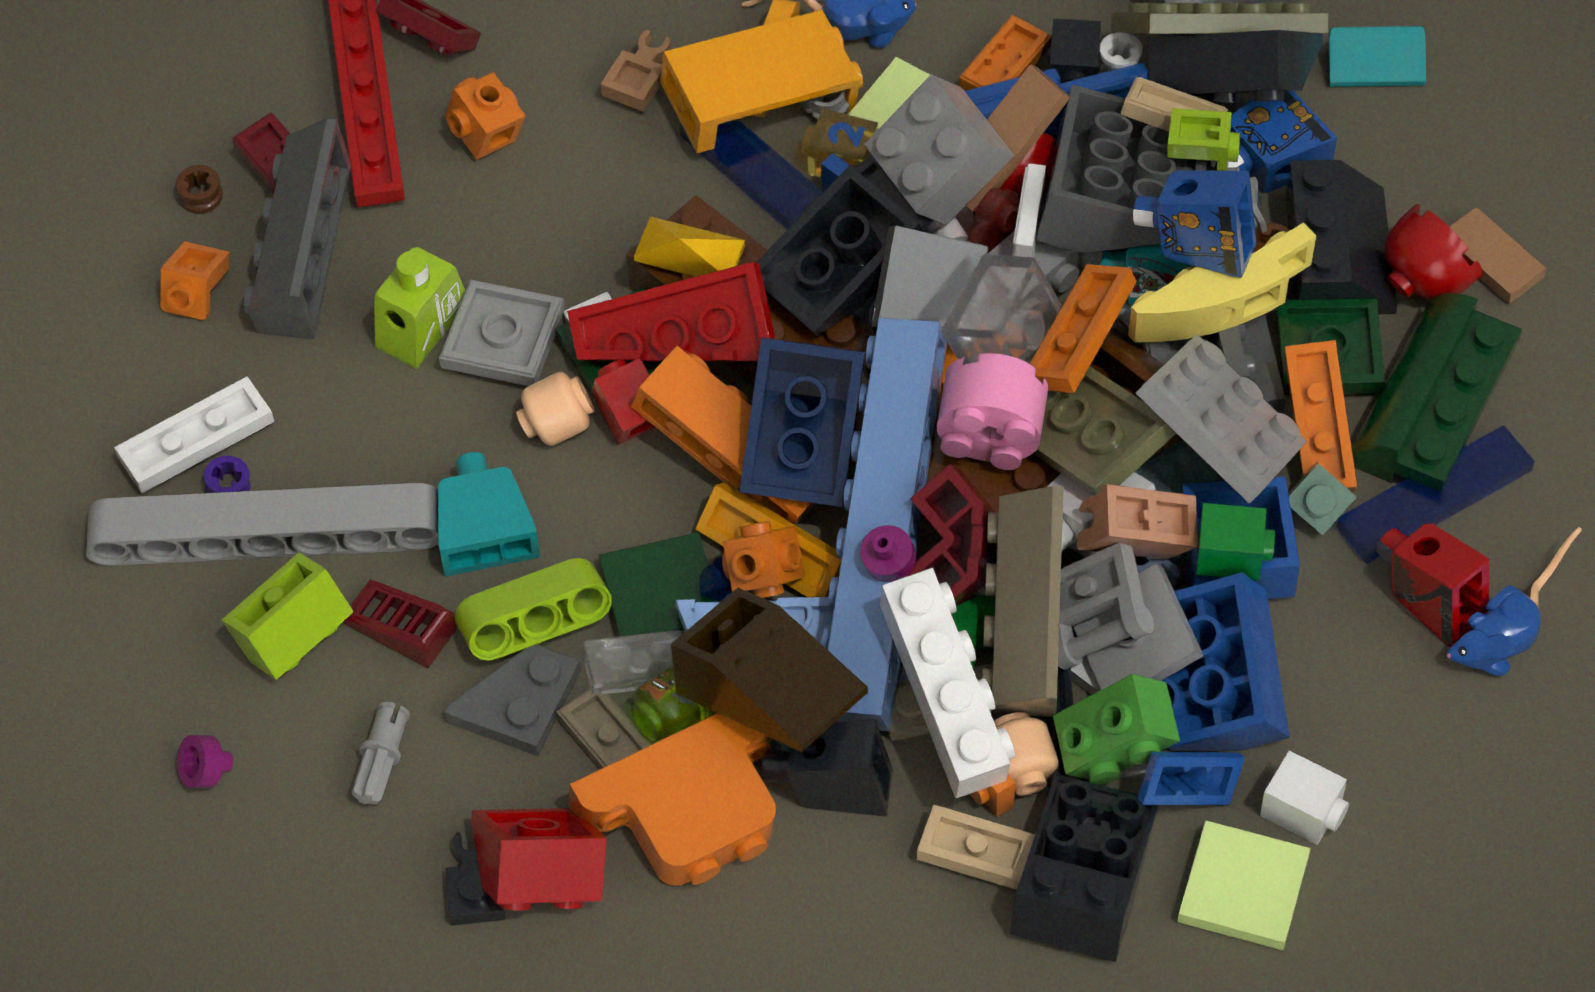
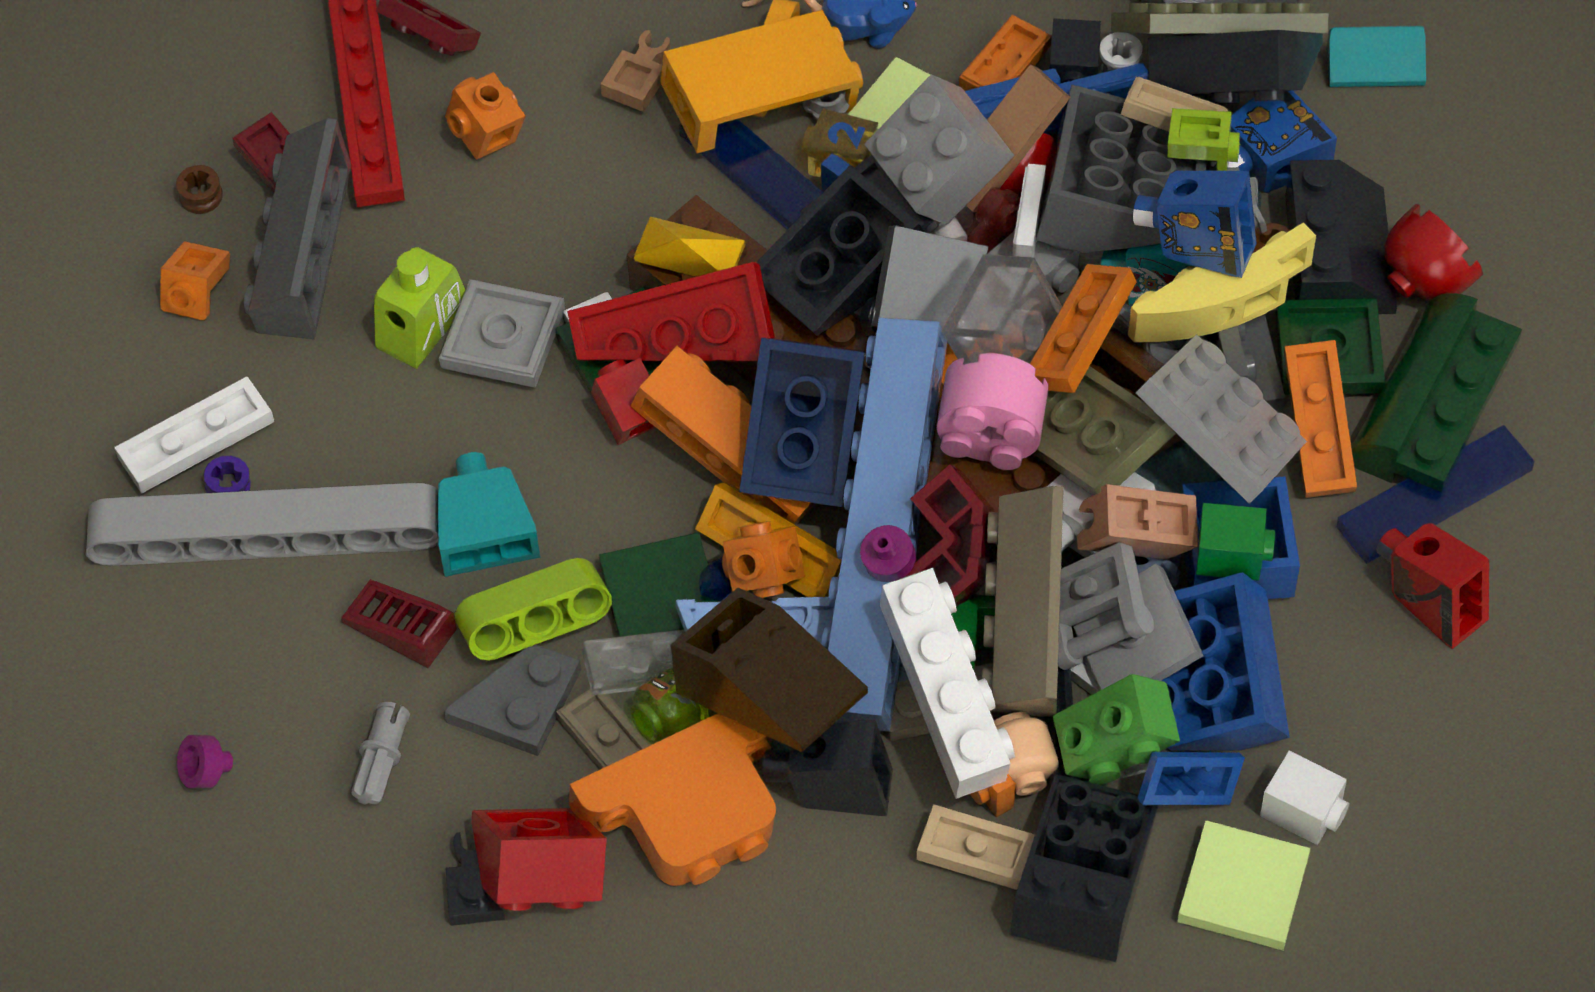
lime brick [222,552,354,680] -> none
light nougat head [516,372,595,446] -> none
sand green plate [1288,462,1357,535] -> none
blue animal [1446,527,1582,676] -> none
medium nougat tile [1450,207,1547,304] -> none

